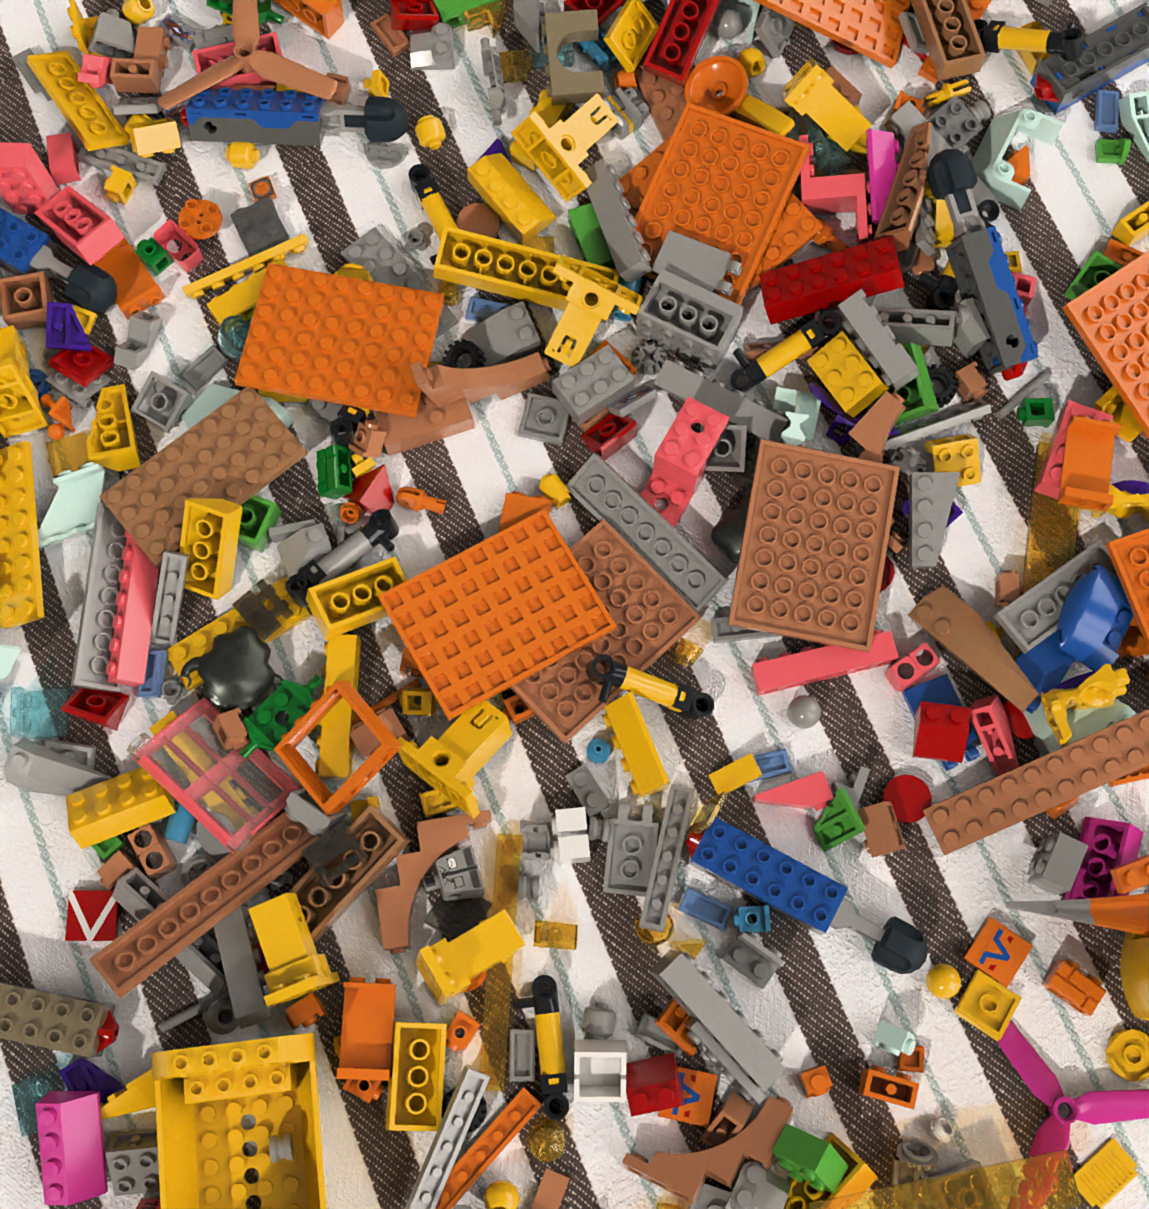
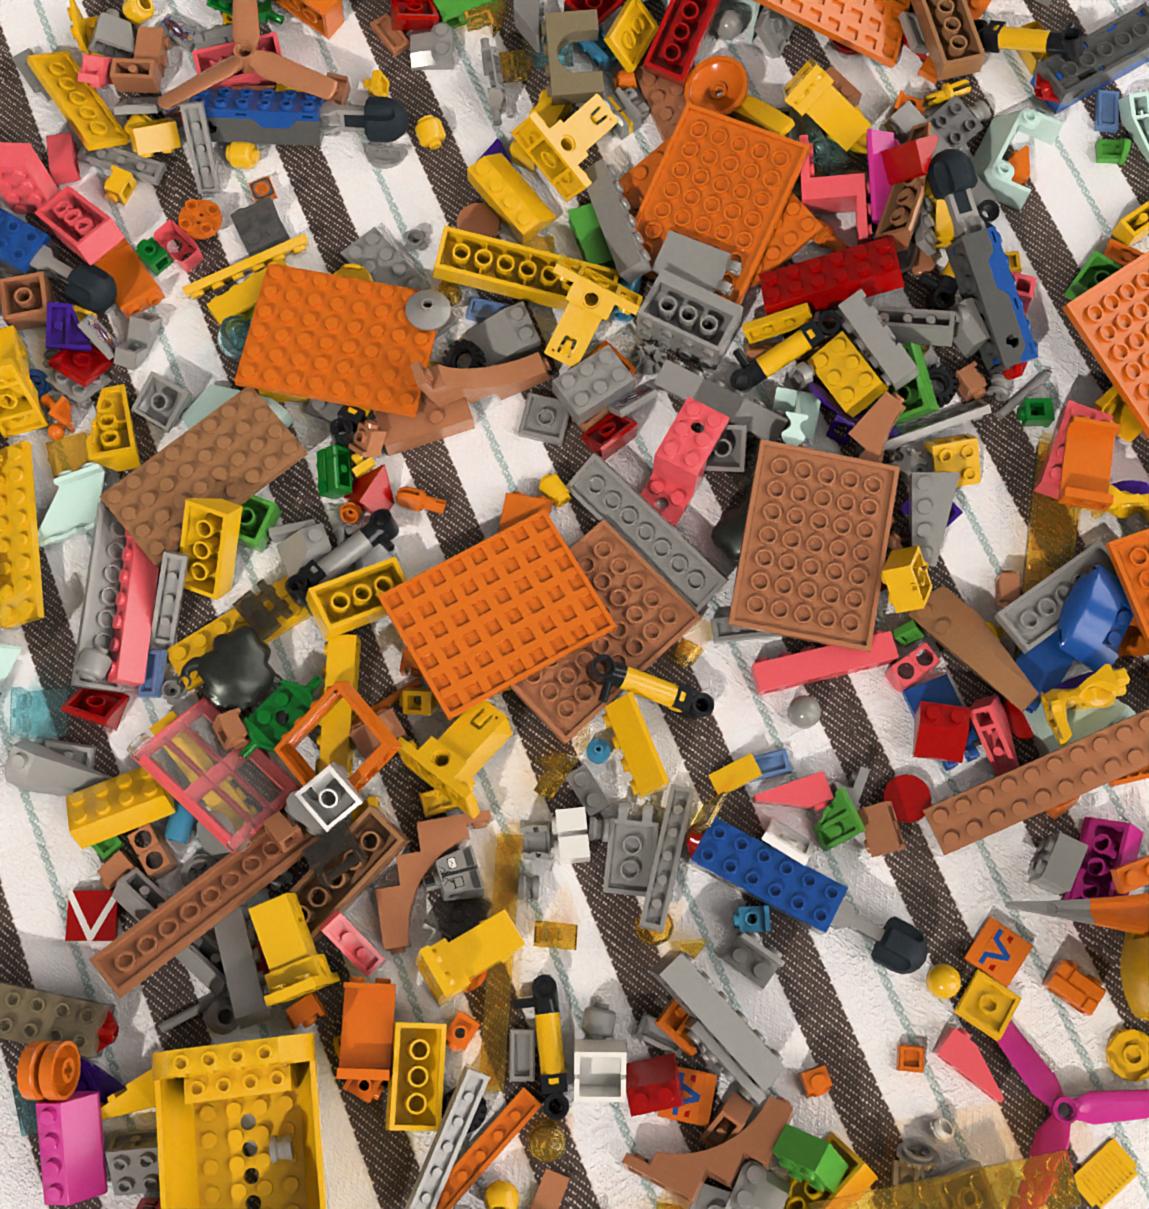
light grey tile [180,345,230,392] -> none
piece [408,164,458,265] -> none
orange brick [502,694,537,725] -> none
medium blue tile [678,887,733,931] -> none
yellow piece [736,47,765,78] -> none
orange brick [858,1065,920,1110] -> none
light aqua brick [871,1020,916,1056] -> none
none -> orange wheel [17,1041,81,1100]
none -> light grey head [75,645,112,683]
none -> light grey tile [77,313,120,360]
none -> light grey plate [180,101,221,194]
none -> nougat brick [262,811,304,854]
none -> light grey slope [294,762,364,832]
none -> coral plate [318,909,385,977]
none -> light grey dish [405,289,451,331]
none -> clear yellow slope [534,752,579,799]
none -> yellow plate [742,302,814,344]
none -> white tile [762,818,814,866]
none -> light grey plate [789,362,815,391]
none -> red slope [881,134,939,185]
none -> yellow brick [881,545,933,613]
none -> bright green plate [892,620,925,648]
none -> coral slope [932,1027,1004,1103]
none -> light grey wheel [987,374,1014,401]

